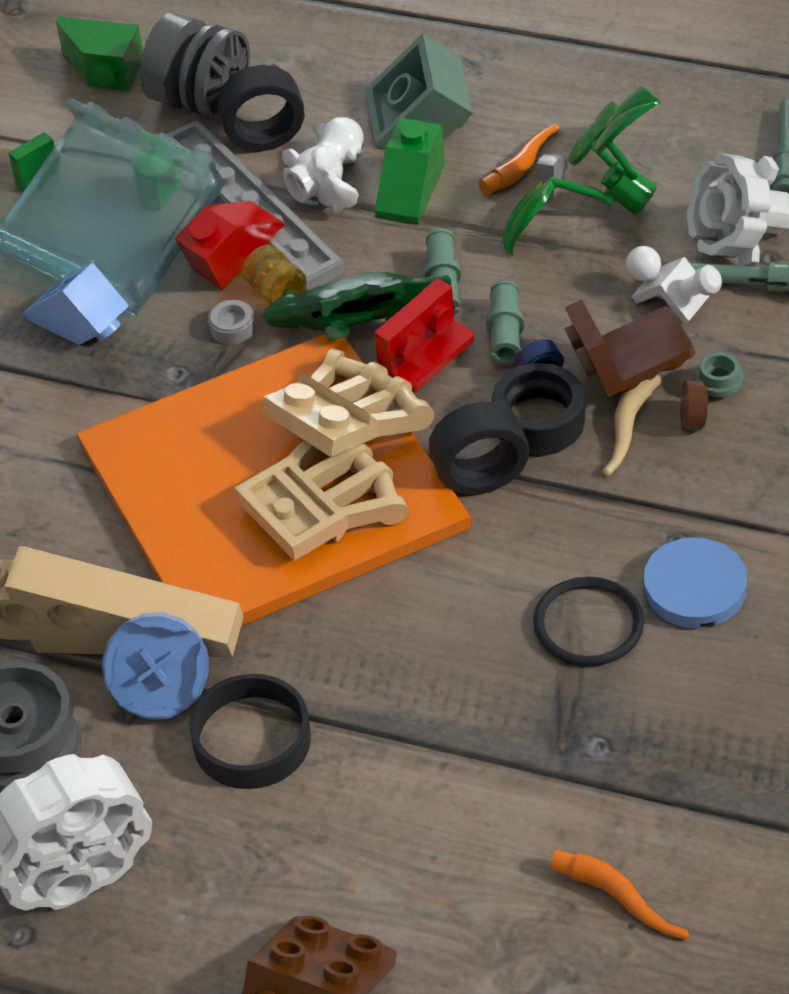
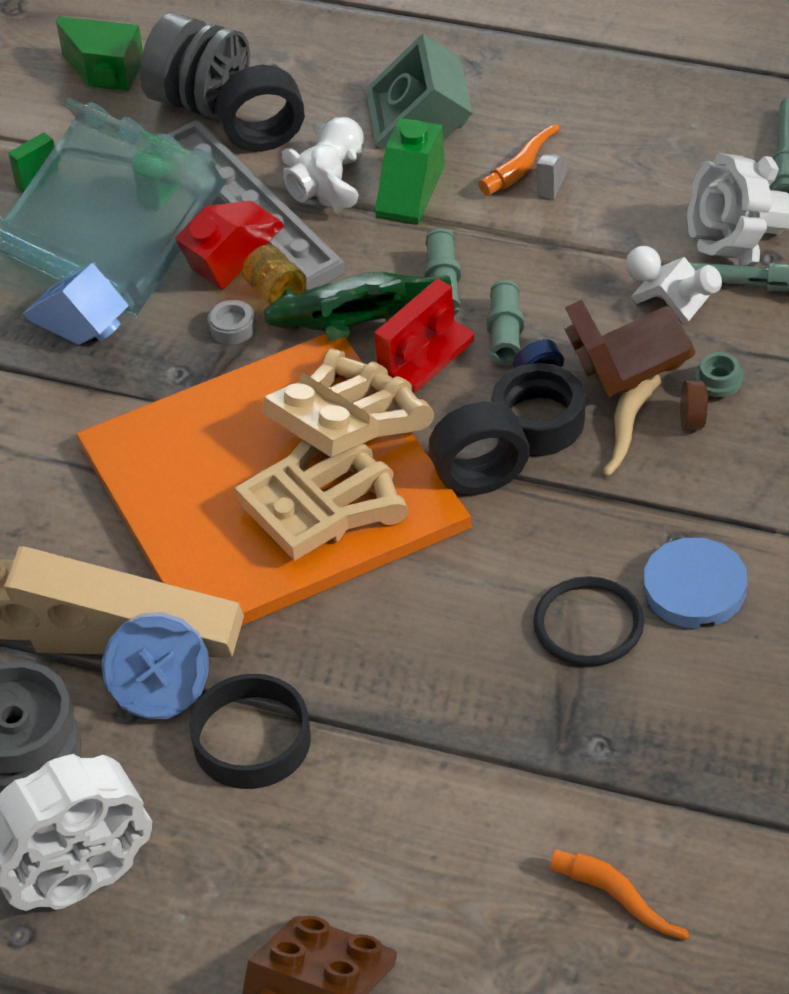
green plant [503,86,661,256] -> none

